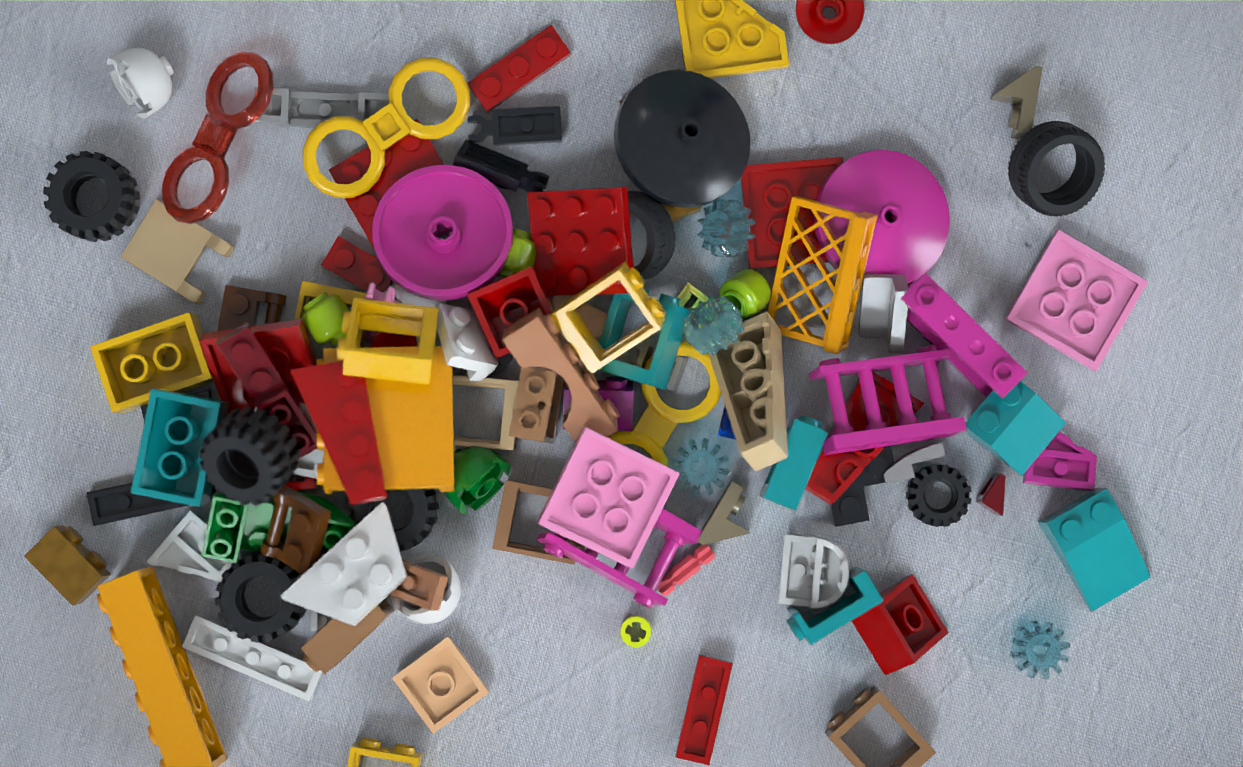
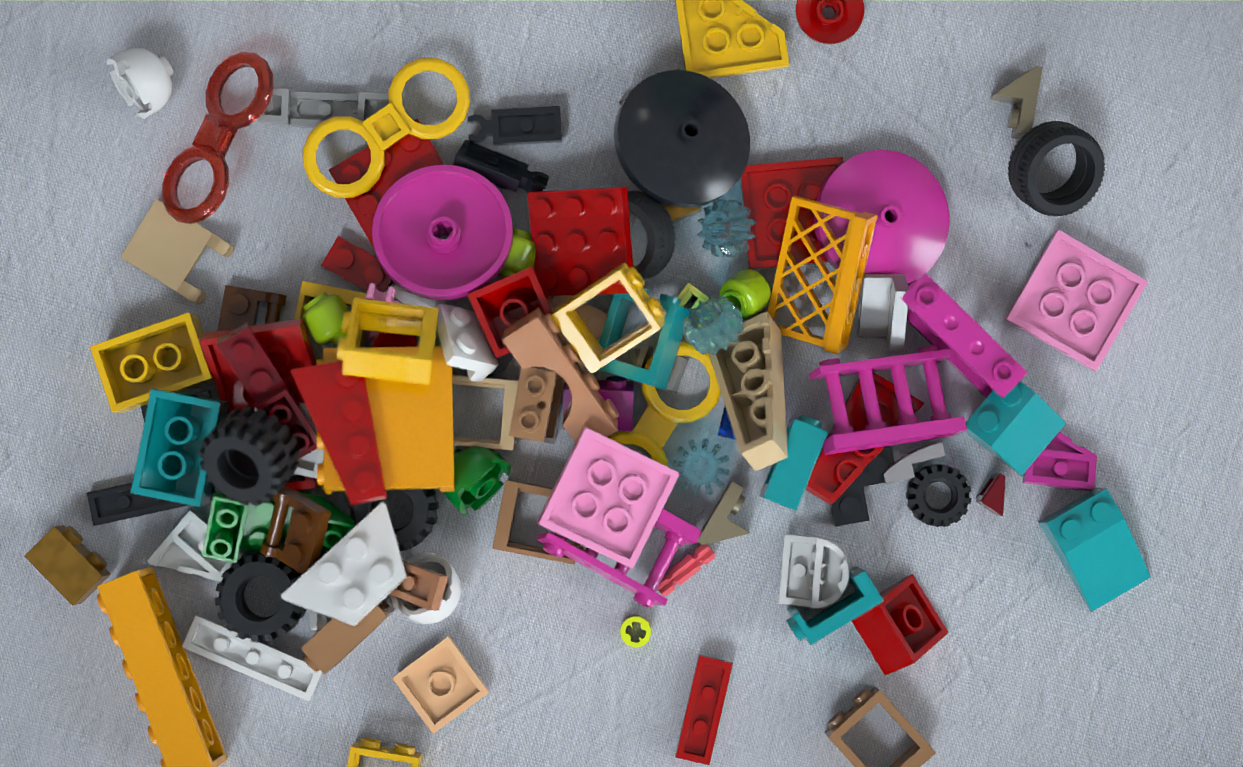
black tyre [43,151,140,242] -> none
red plate [467,25,571,113] -> none
clear light blue gear [1010,620,1070,680] -> none

